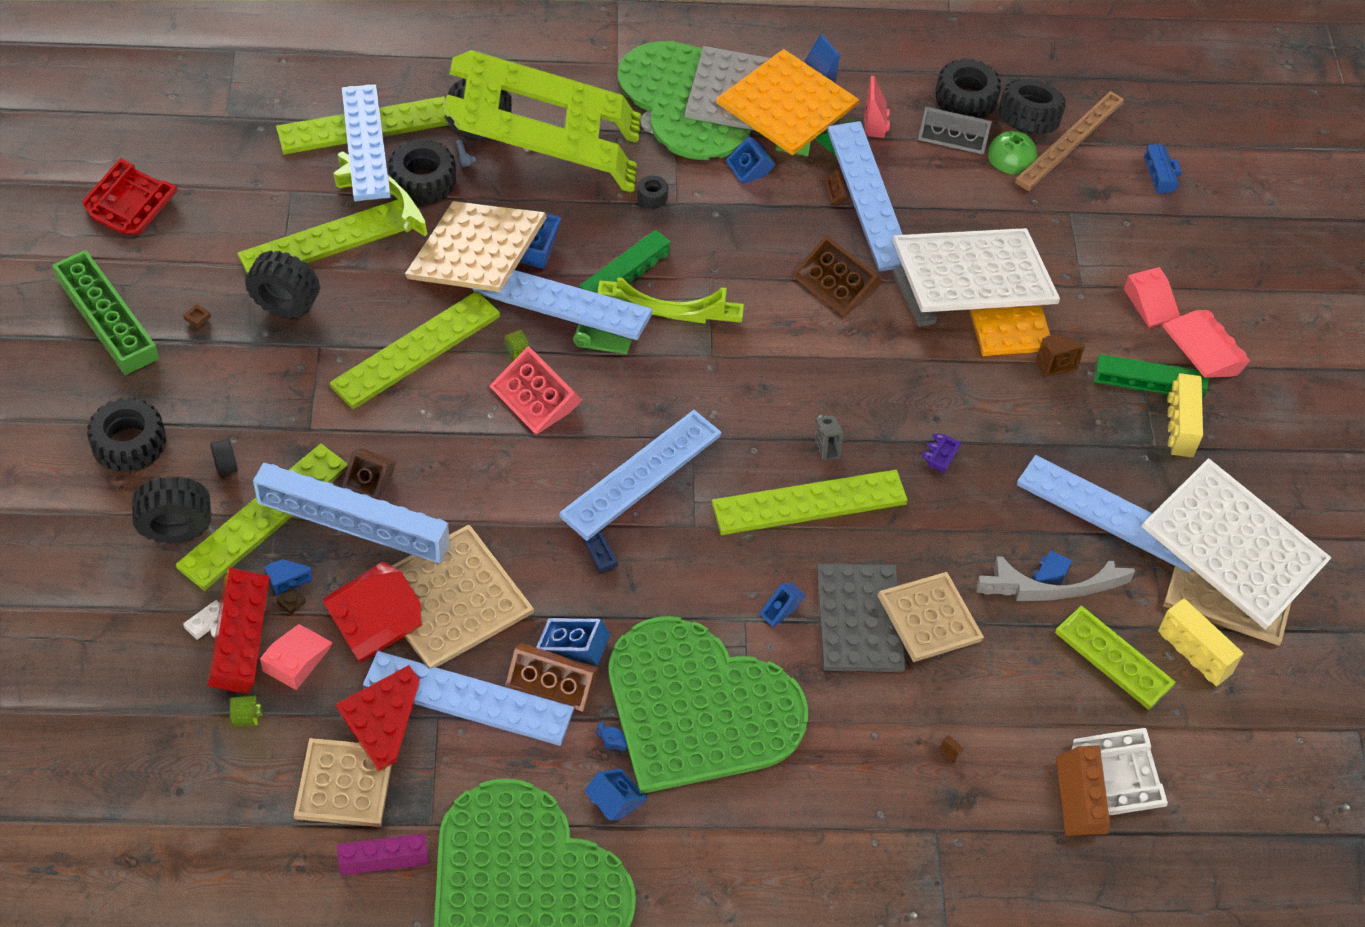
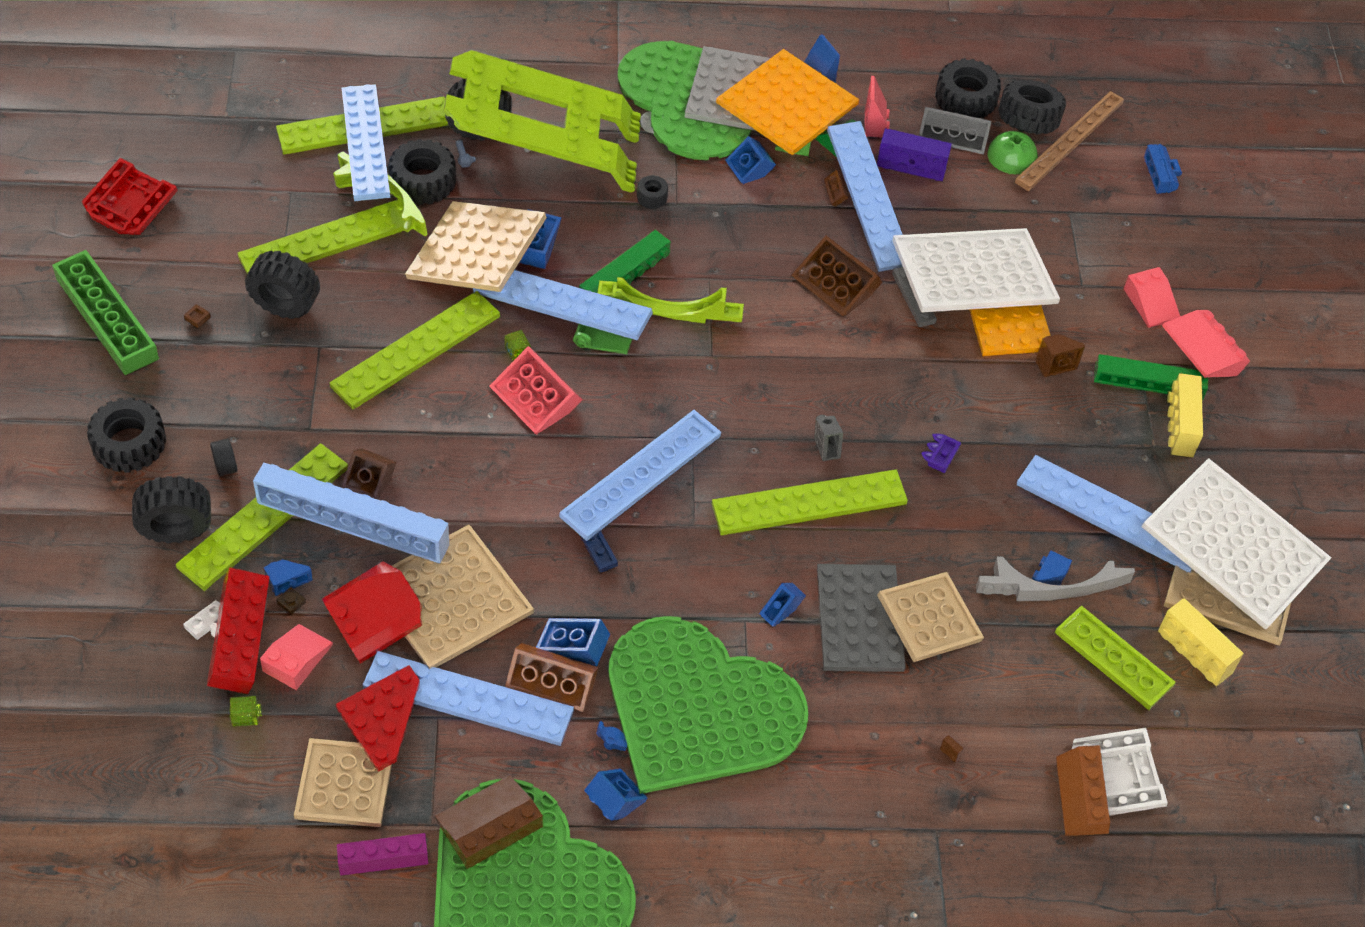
none -> reddish brown slope [434,775,543,869]
none -> dark purple brick [877,128,952,182]

